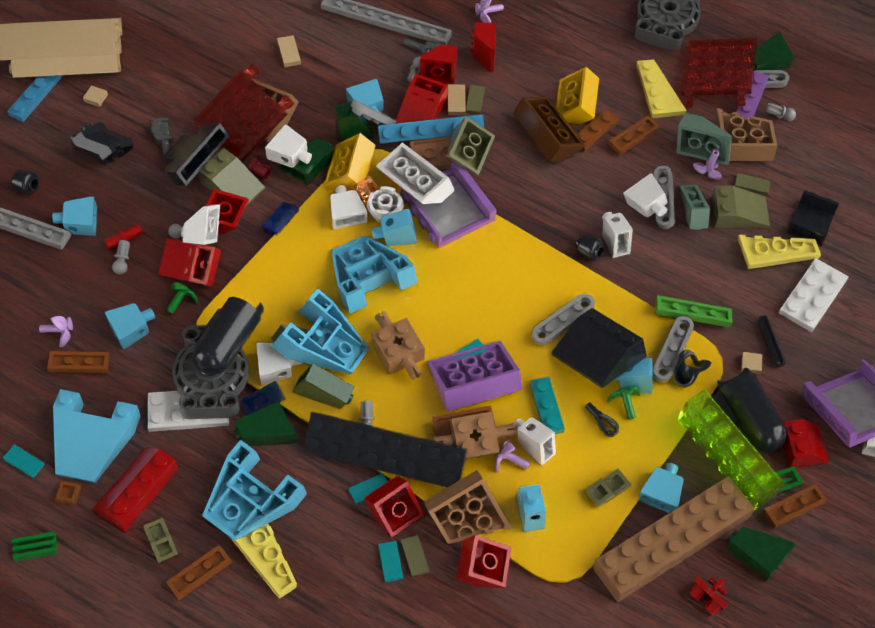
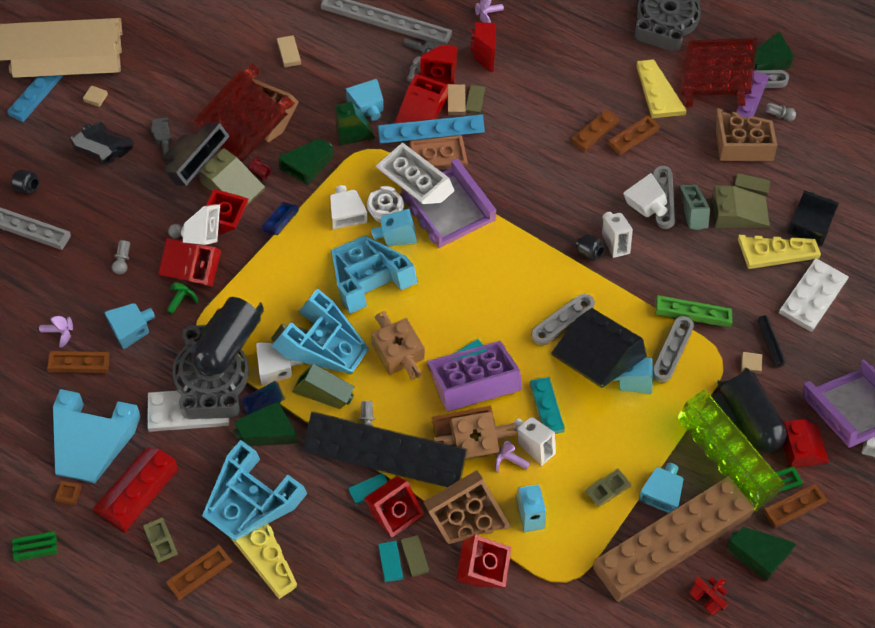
teal piece [3,444,45,479] -> none
medium azure torso [52,196,97,236] -> none
red pin [104,223,143,250] -> none
white torso [265,124,312,168] -> none
yellow slope [324,133,375,191] -> none
light grey plate [350,99,396,125] -> none
clear orange tile [354,176,379,202] -> none
olive slope [447,116,495,176] -> none
reddish brown slope [513,96,585,162] -> none
yellow slope [556,67,599,125] -> none
black piece [585,402,619,437] -> none
green plant [607,386,640,420] -> none
black piece [673,349,711,388] -> none
sand green slope [677,113,732,165] -> none
lavender plant [693,150,722,179] -> none

